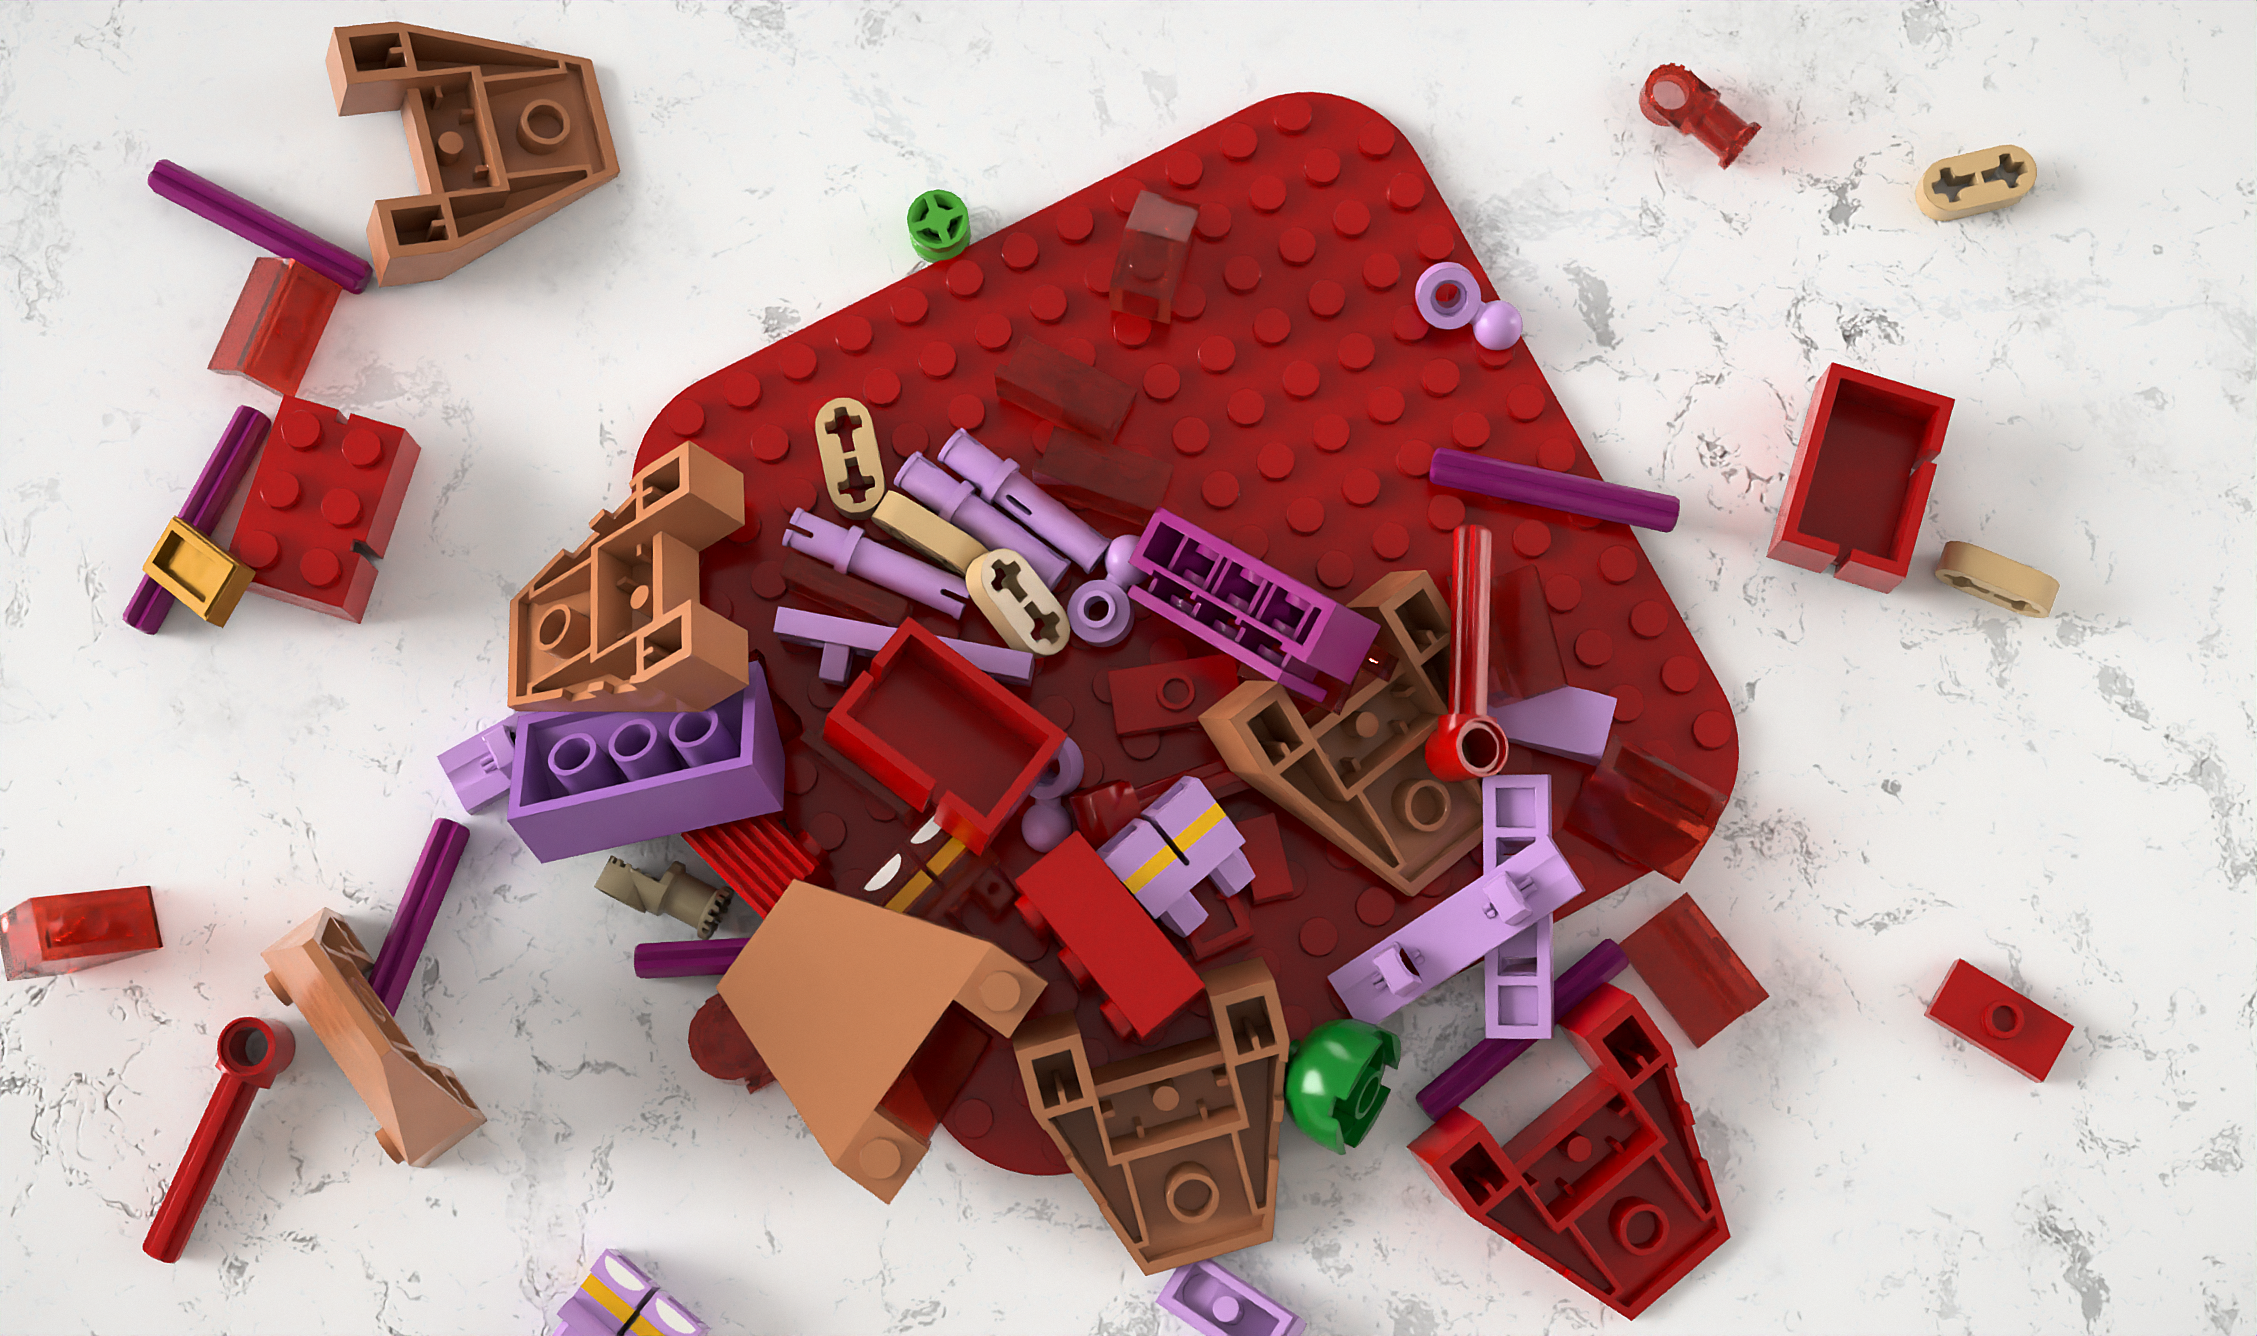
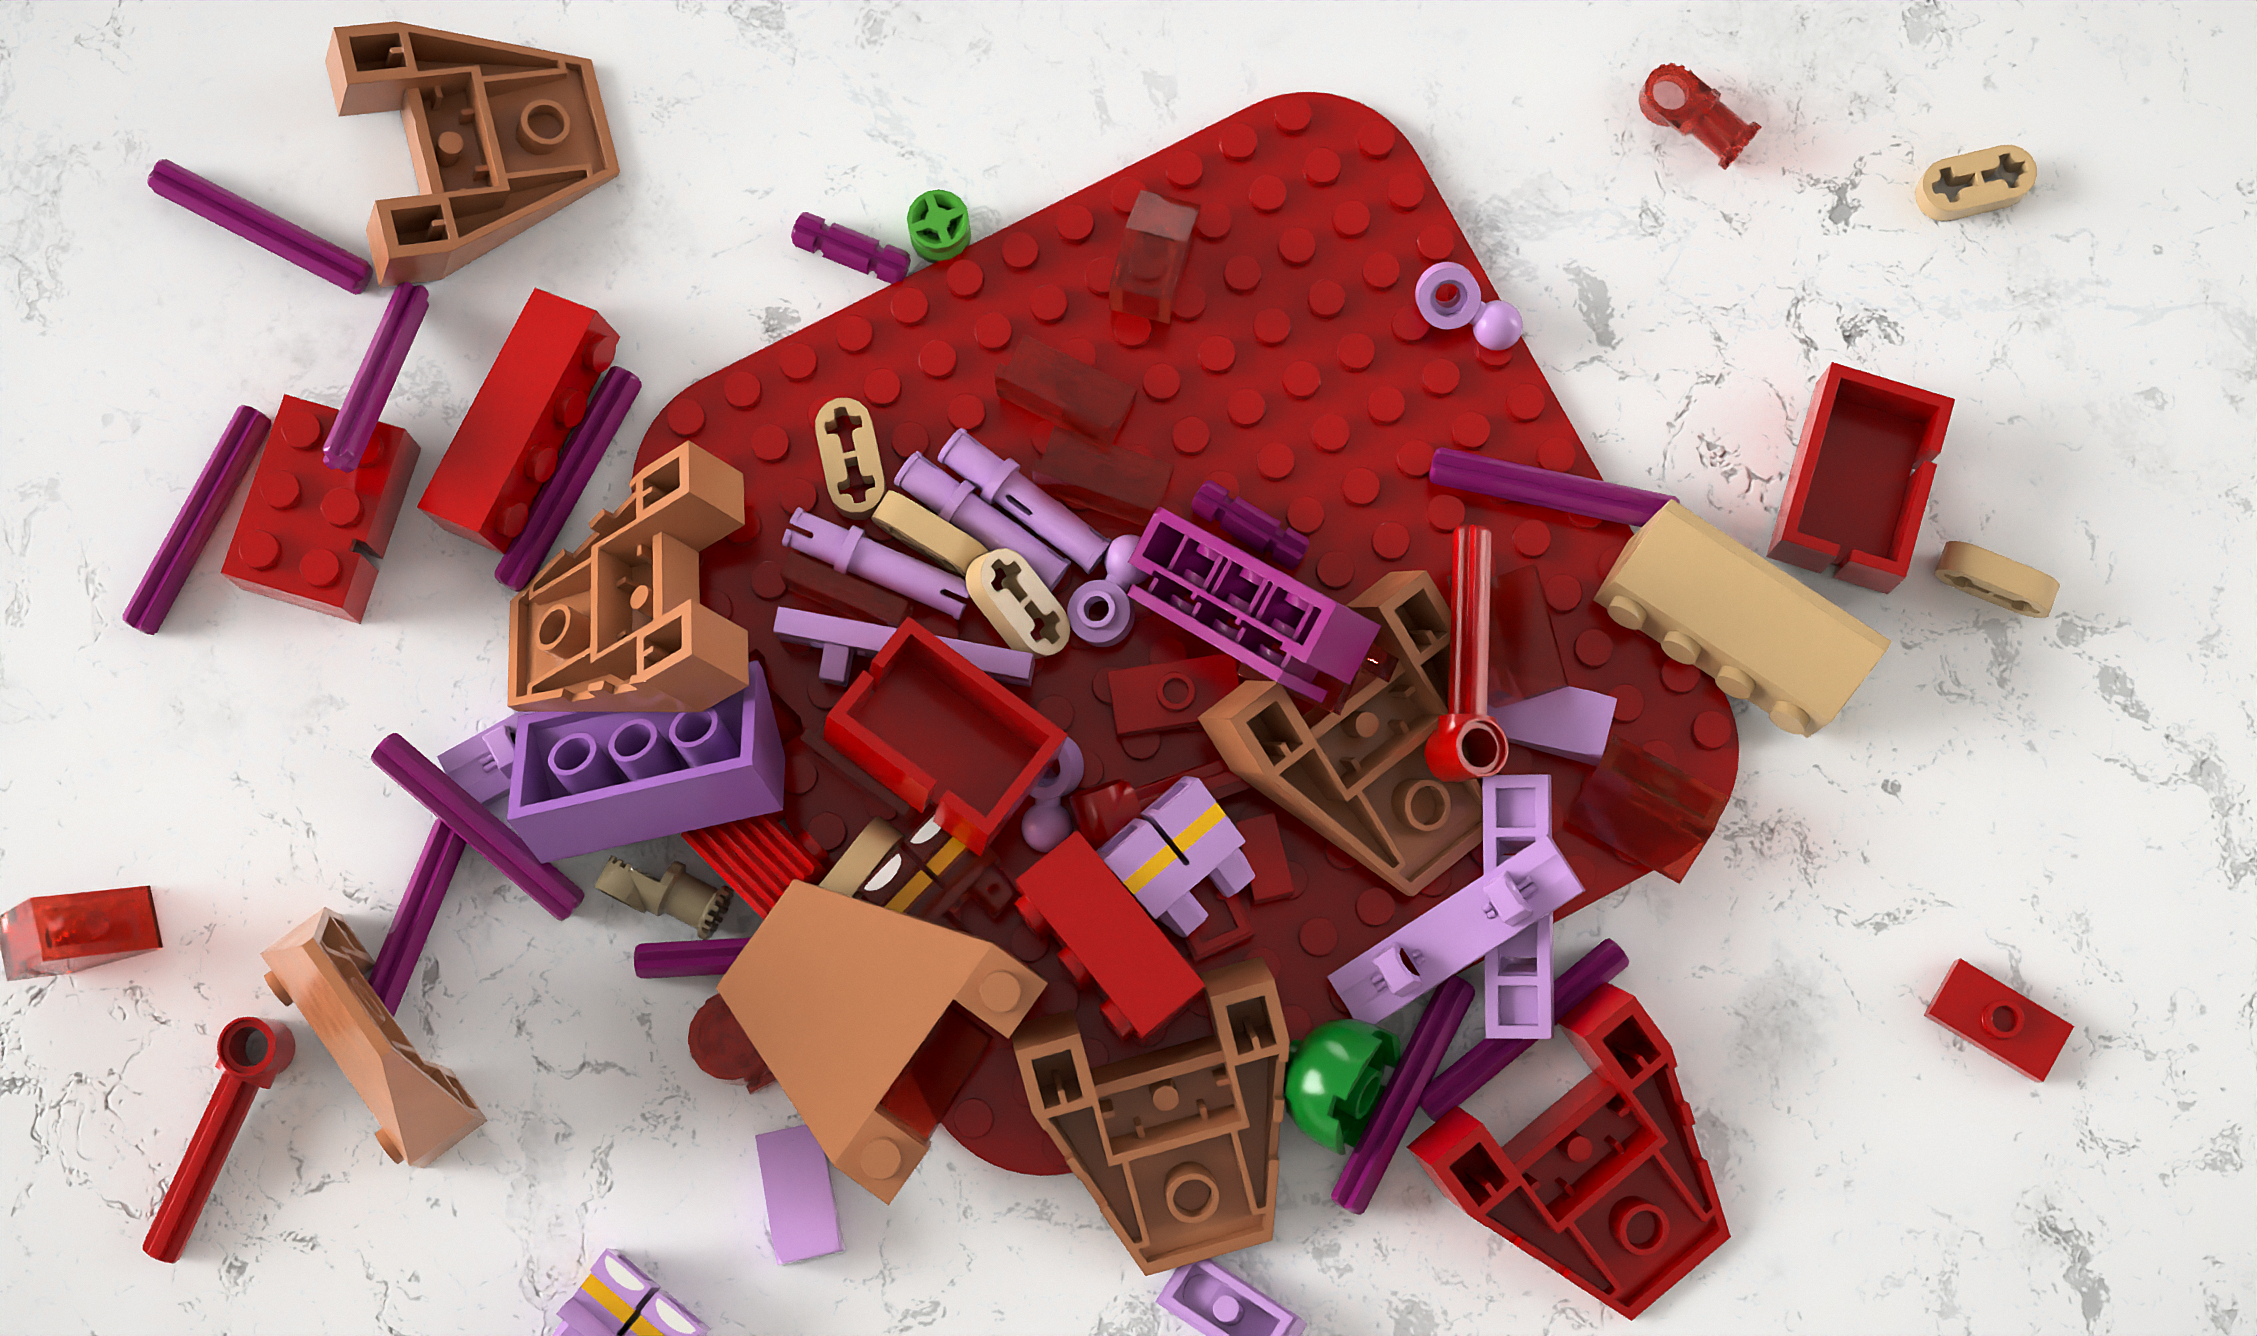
tile [142,515,256,628] -> none
clear red panel [207,257,343,398] -> none
clear red panel [1618,892,1769,1049] -> none
none -> magenta axle [323,282,429,473]
none -> magenta axle [371,733,585,921]
none -> red brick [417,288,620,555]
none -> magenta axle [494,366,642,592]
none -> lavender slope [755,1124,846,1265]
none -> magenta axle [791,212,911,284]
none -> tan beam [819,816,905,899]
none -> magenta axle [1191,480,1309,570]
none -> magenta axle [1331,975,1475,1215]
none -> tan slope [1593,499,1892,738]

